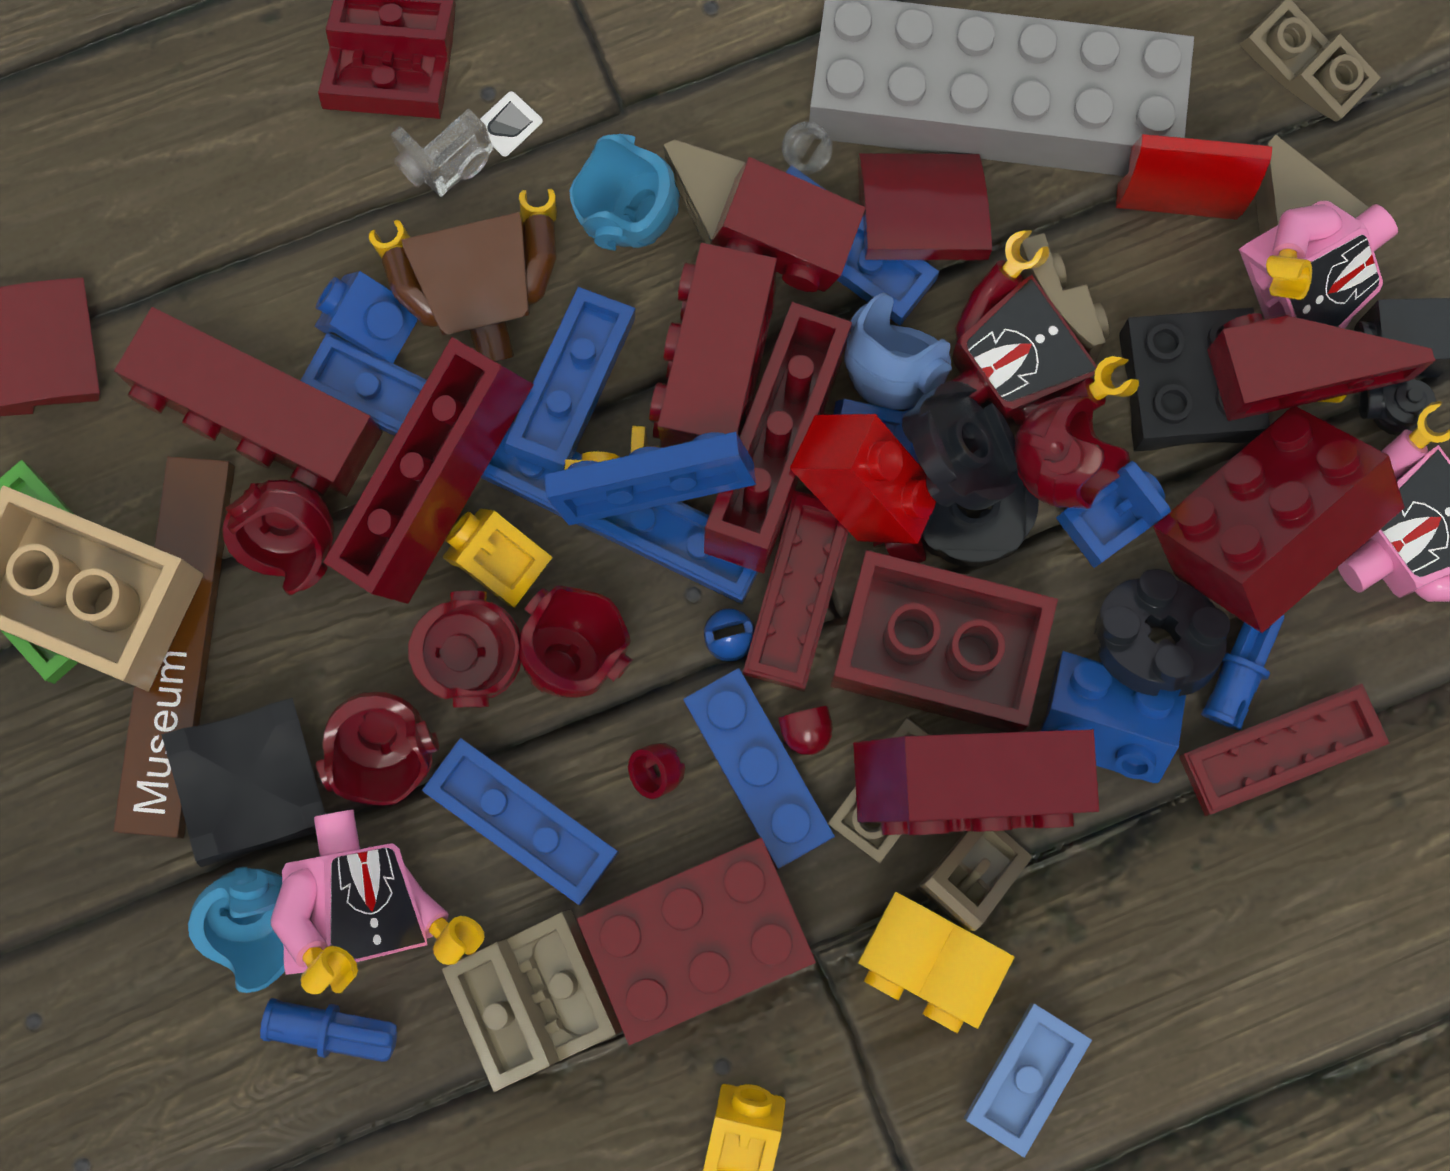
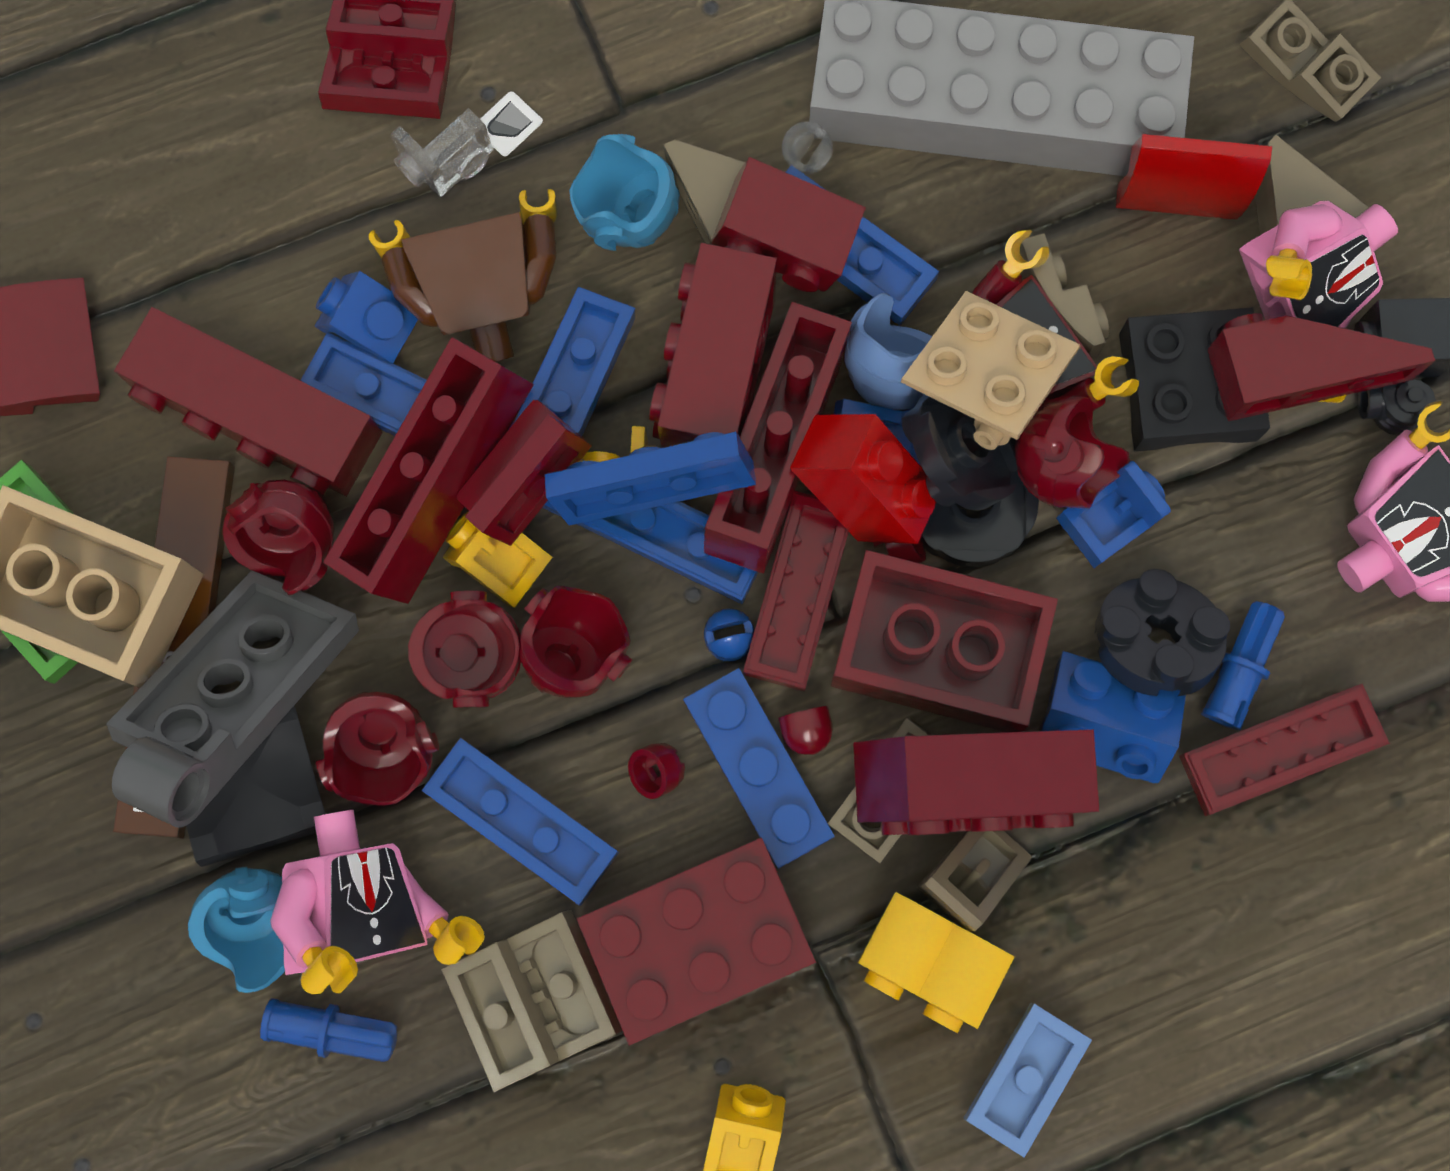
dark red slope [858,153,992,260] -> none
dark red brick [1153,406,1405,633] -> none
none -> dark grey hinge [106,570,359,828]
none -> dark red panel [457,400,592,546]
none -> tan hinge [901,291,1080,450]

